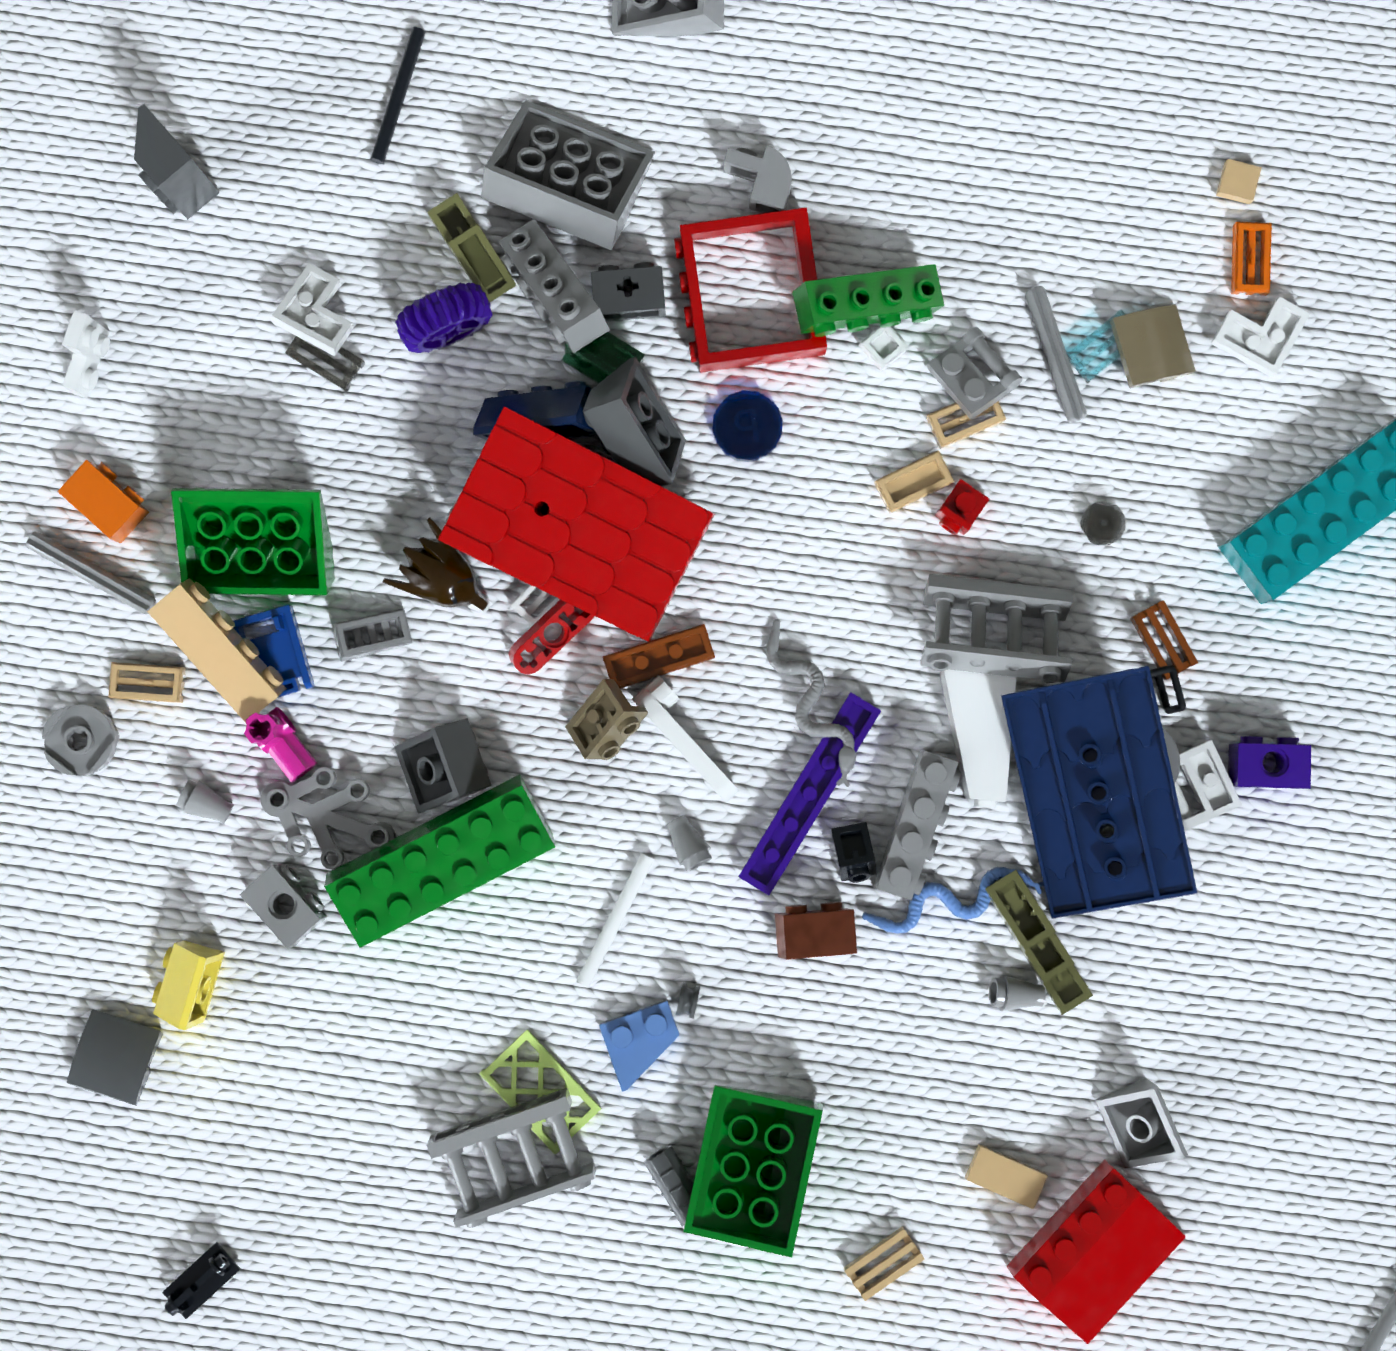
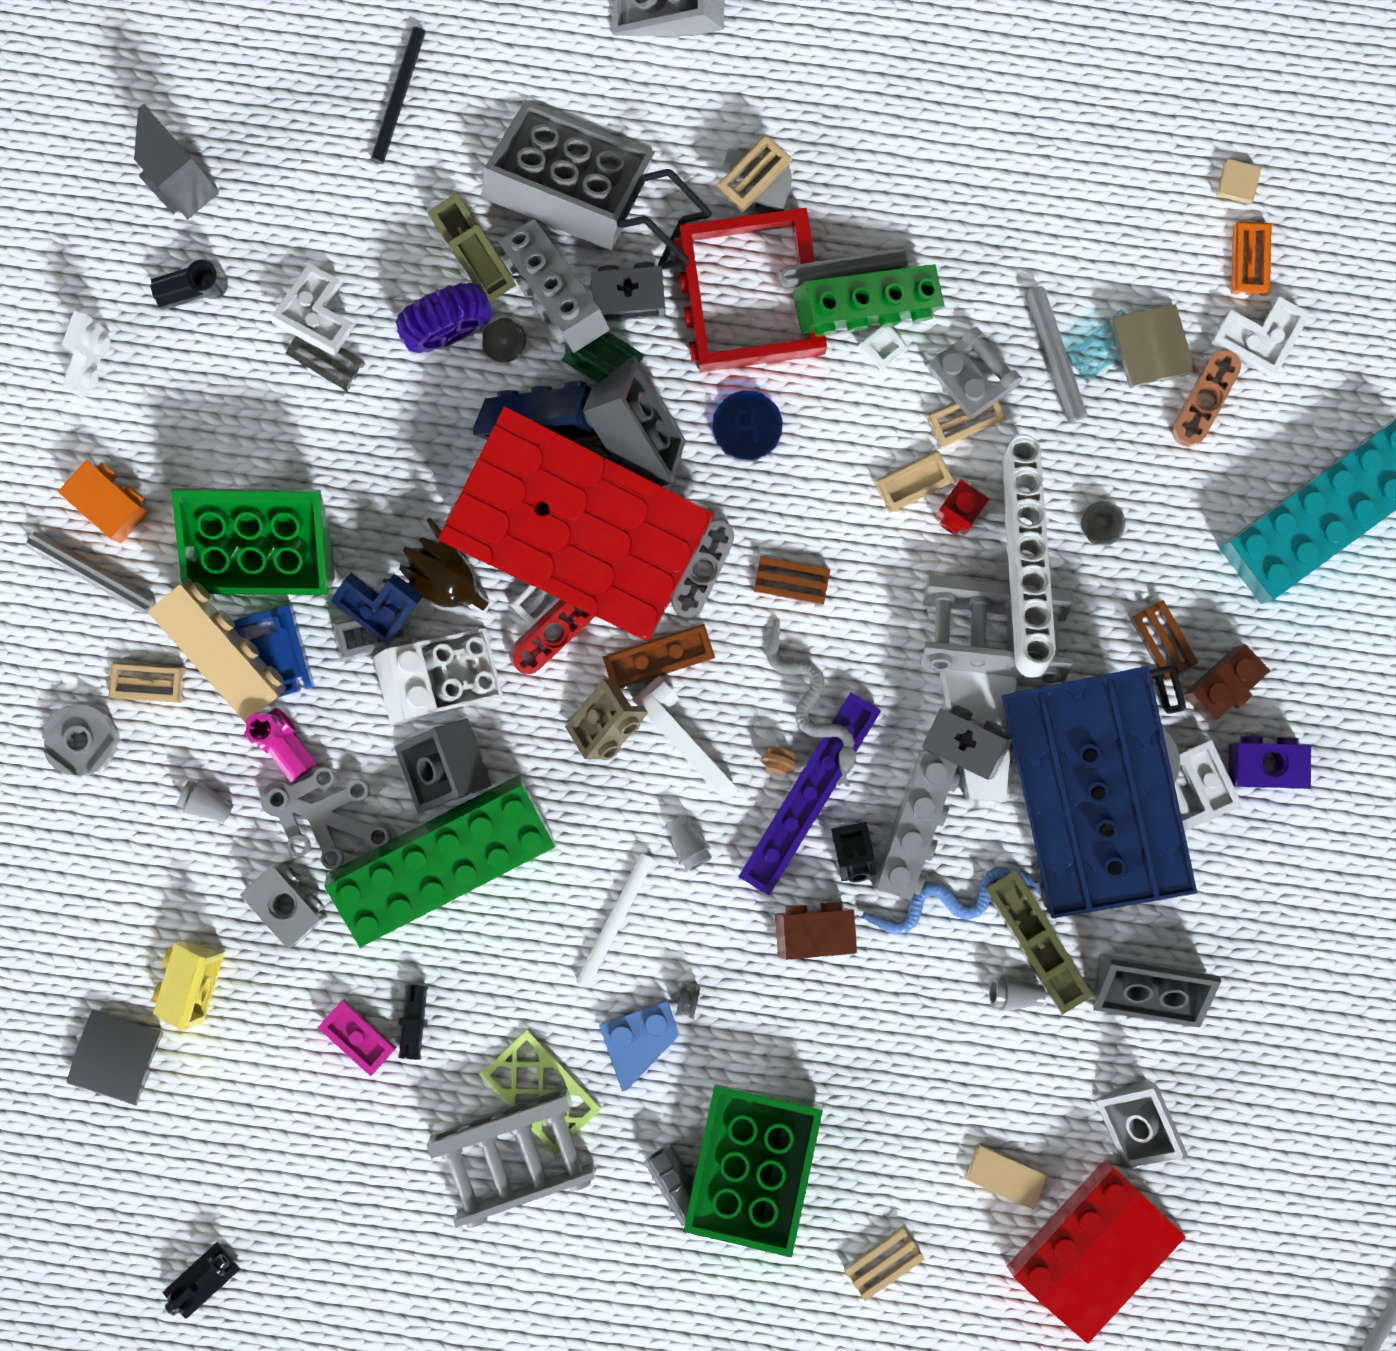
none -> black piece [150,259,228,310]
none -> dark pink plate [317,999,397,1077]
none -> dark blue plate [330,572,423,646]
none -> white slope [373,628,504,726]
none -> black pin [398,984,429,1060]
none -> clear smoke plate [482,318,526,363]
none -> black piece [617,169,712,269]
none -> light grey beam [672,520,734,619]
none -> tan tile [717,134,792,213]
none -> dark orange tile [754,556,831,605]
none -> medium nougat plate [760,746,796,776]
none -> light grey axle [779,248,909,288]
none -> dark grey brick [922,704,1013,780]
none -> white beam [1002,434,1056,678]
none -> dark grey slope [1093,954,1221,1028]
none -> nougat beam [1172,350,1241,447]
none -> copper brick [1183,644,1271,721]

